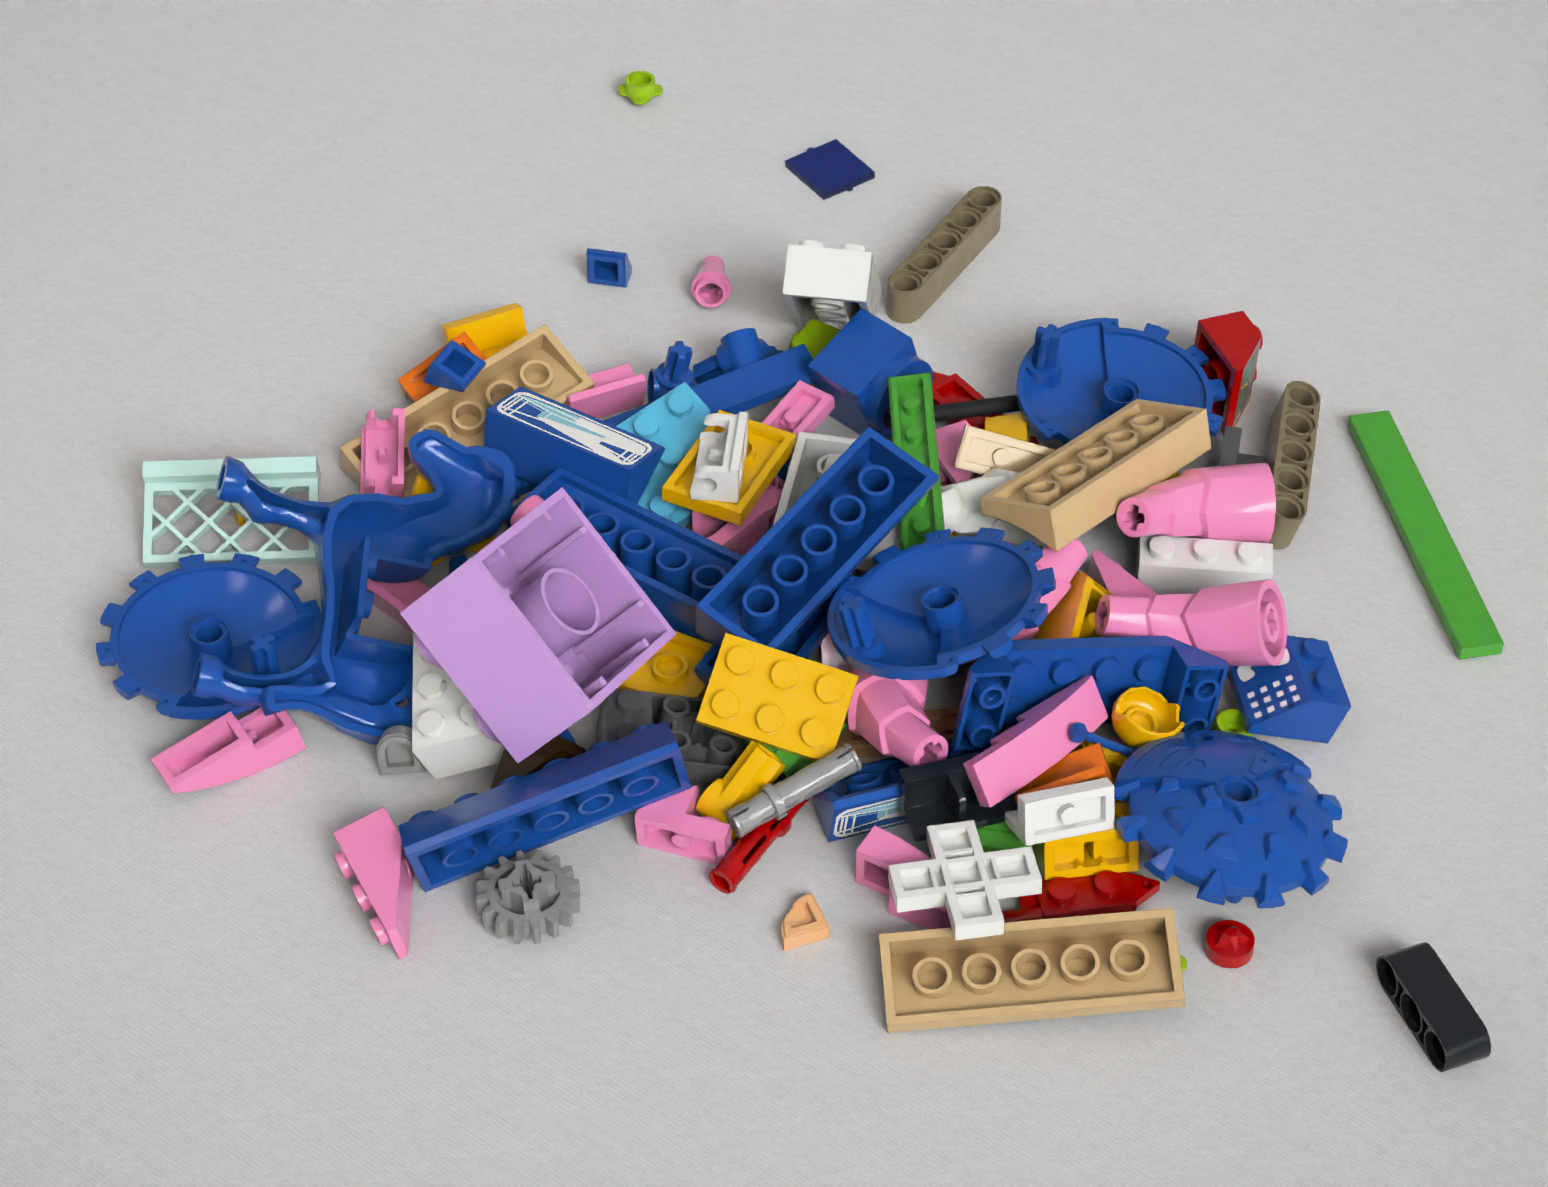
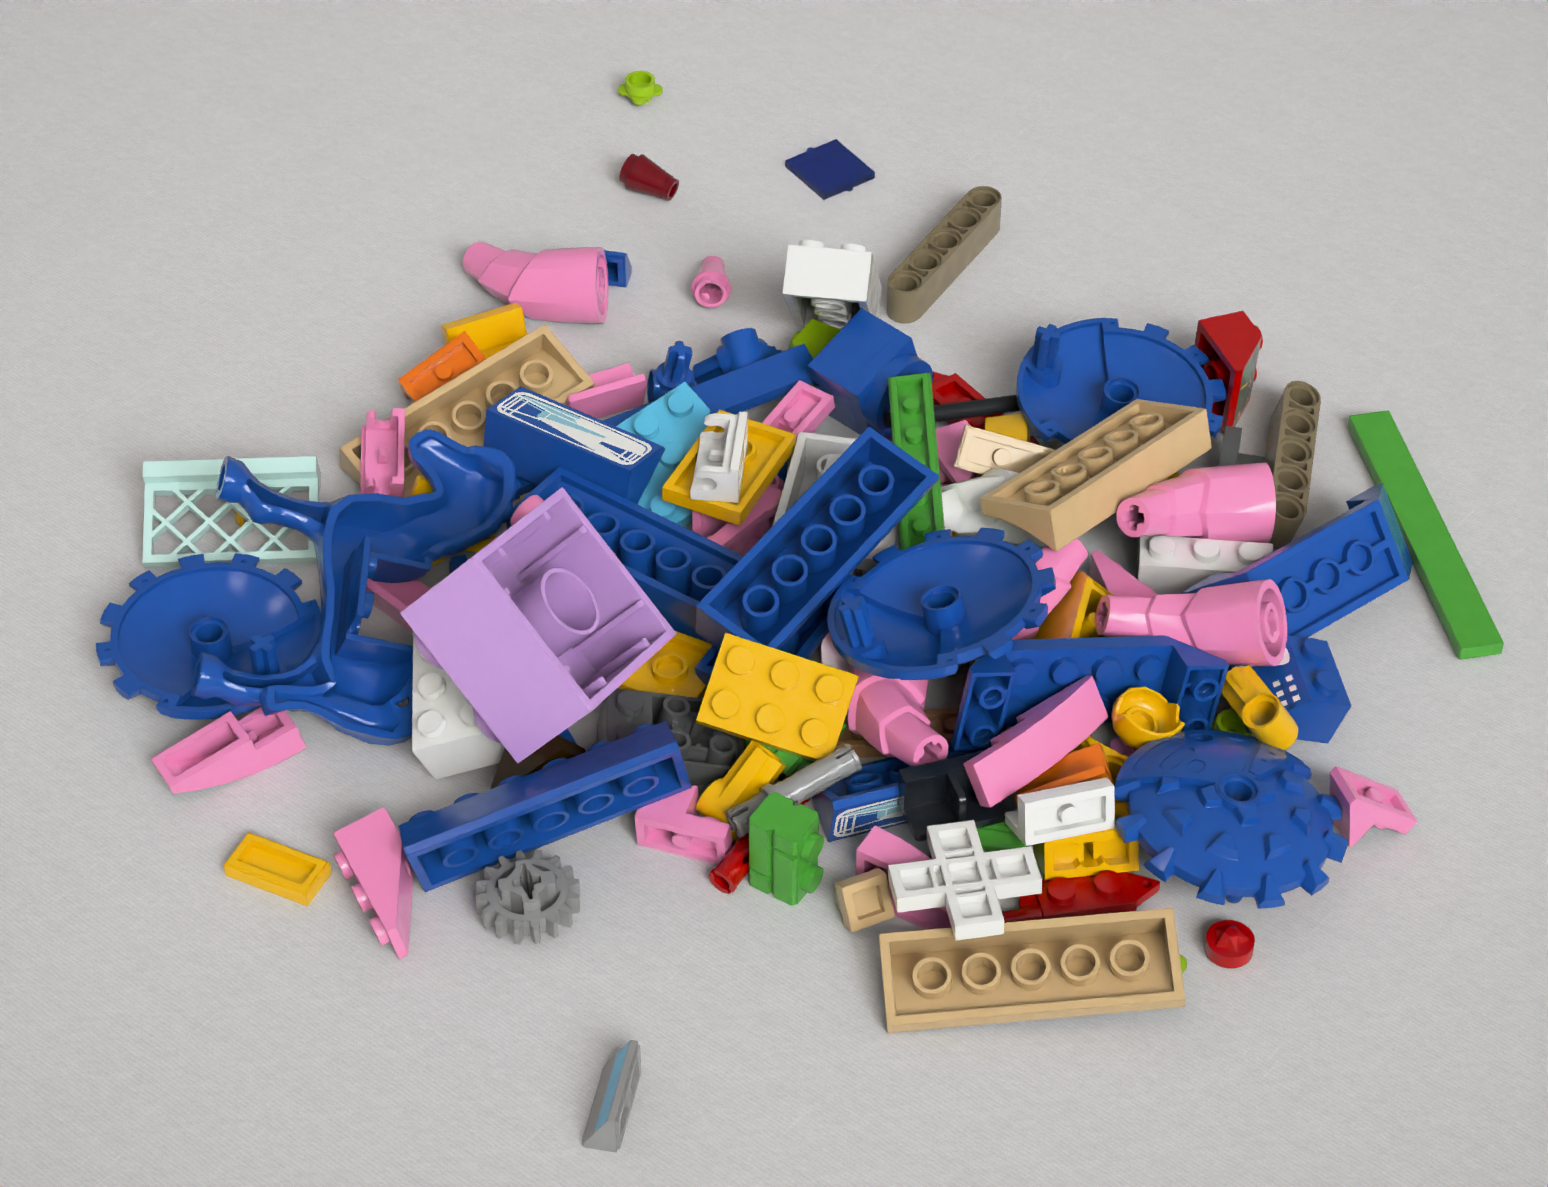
light grey tile [376,725,426,775] -> none
blue slope [424,340,486,392] -> none
light nougat tile [781,892,829,951] -> none
blue hinge [1068,722,1140,757] -> none
black beam [1376,942,1491,1072] -> none
none -> yellow tile [224,832,332,906]
none -> bright pink piece [463,242,609,324]
none -> light grey slope [582,1040,641,1153]
none -> dark red cone [619,154,679,201]
none -> bright green brick [749,792,824,906]
none -> tan tile [833,868,895,932]
none -> blue slope [1181,483,1413,638]
none -> yellow piece [1221,665,1298,750]
none -> bright pink slope [1330,766,1418,847]

